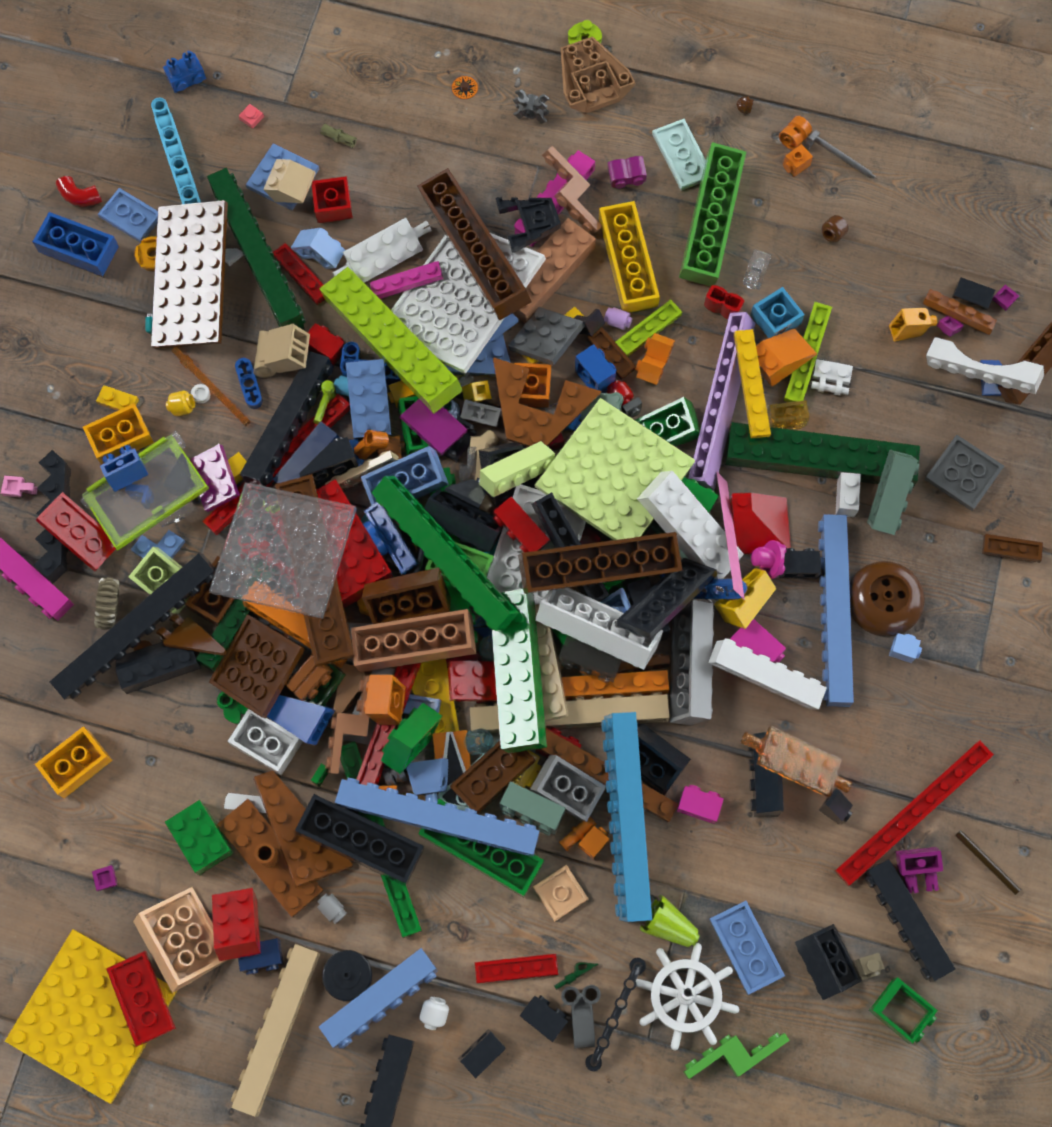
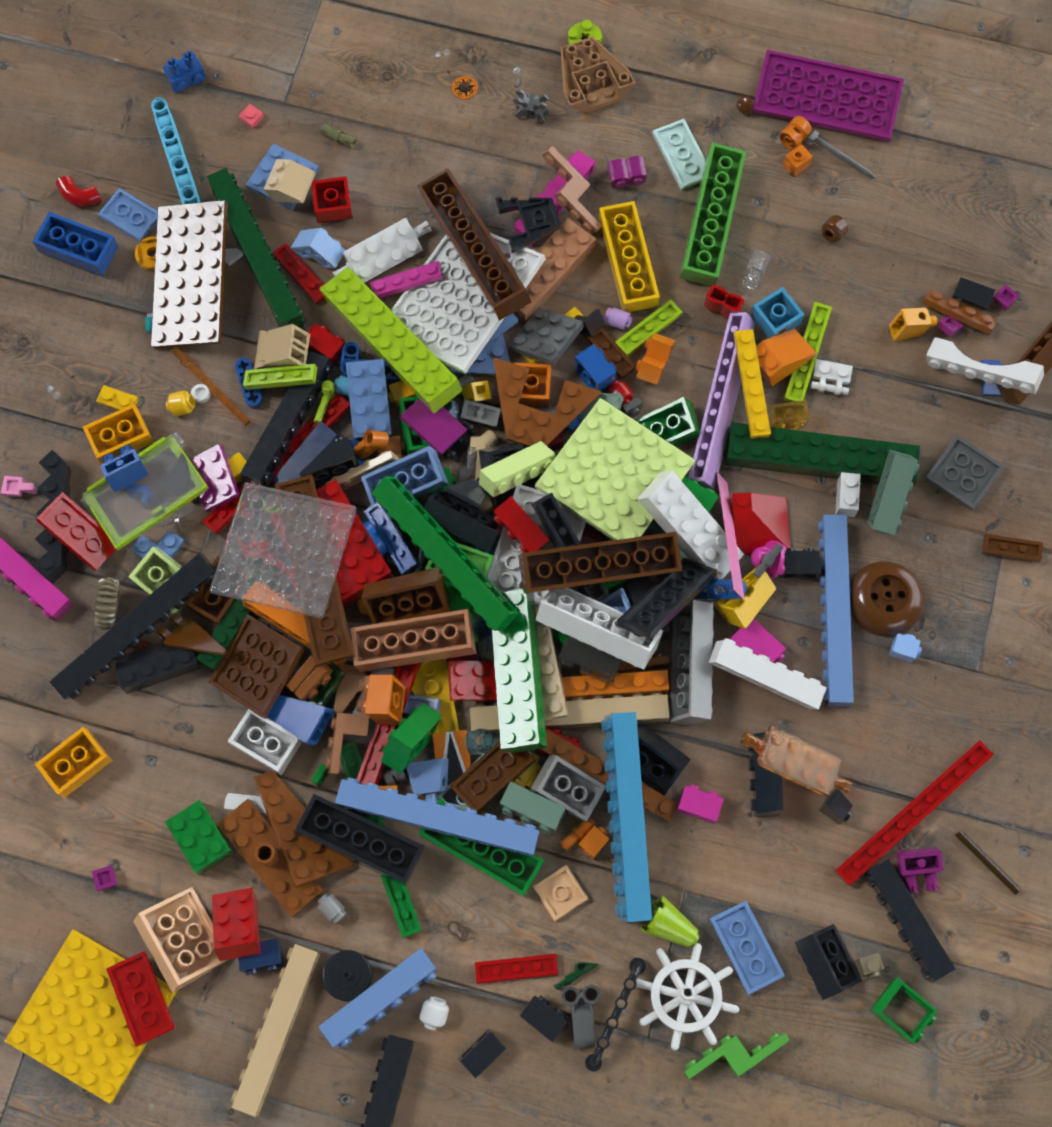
green plate [217,692,248,724] -> none
none -> lime plate [243,364,317,390]
none -> magenta plate [752,50,904,142]
none -> dark grey bar [753,543,783,578]

